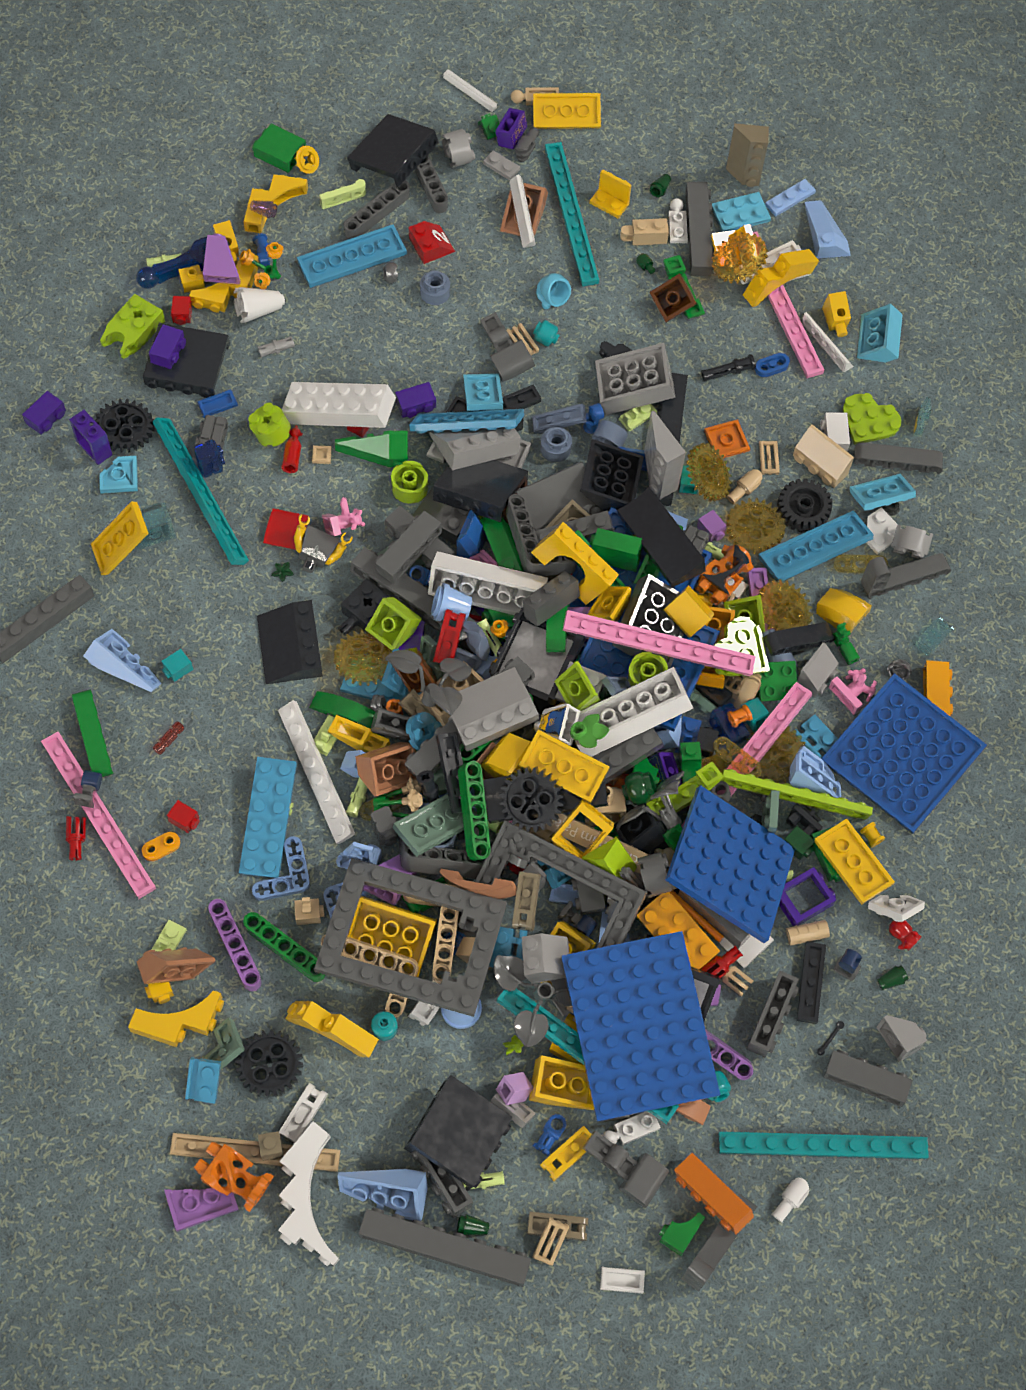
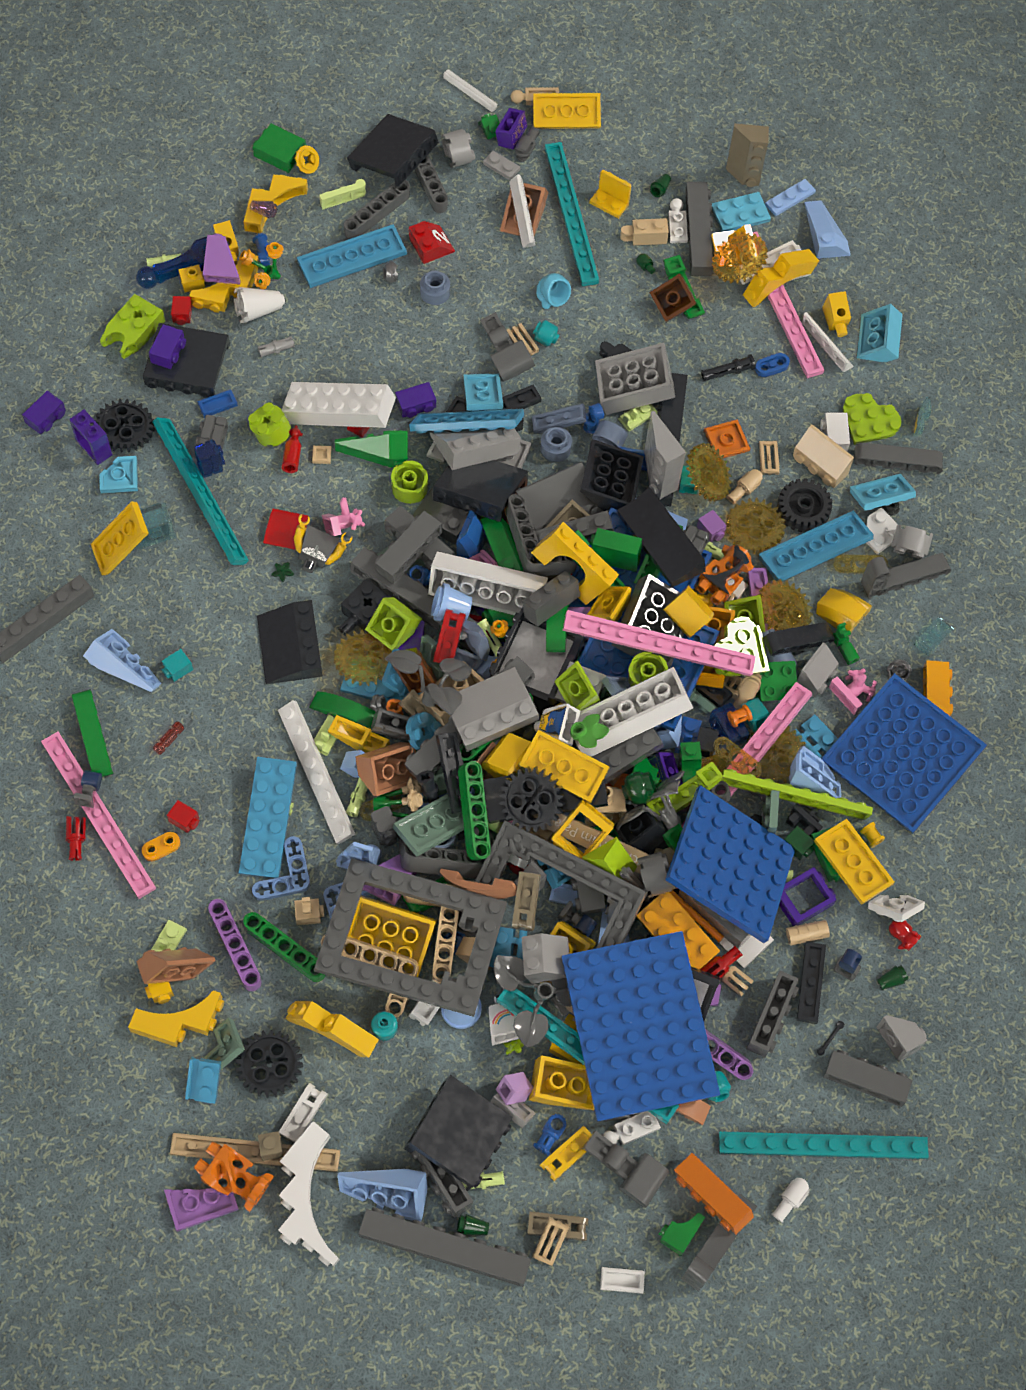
none -> white torso [489,994,519,1045]

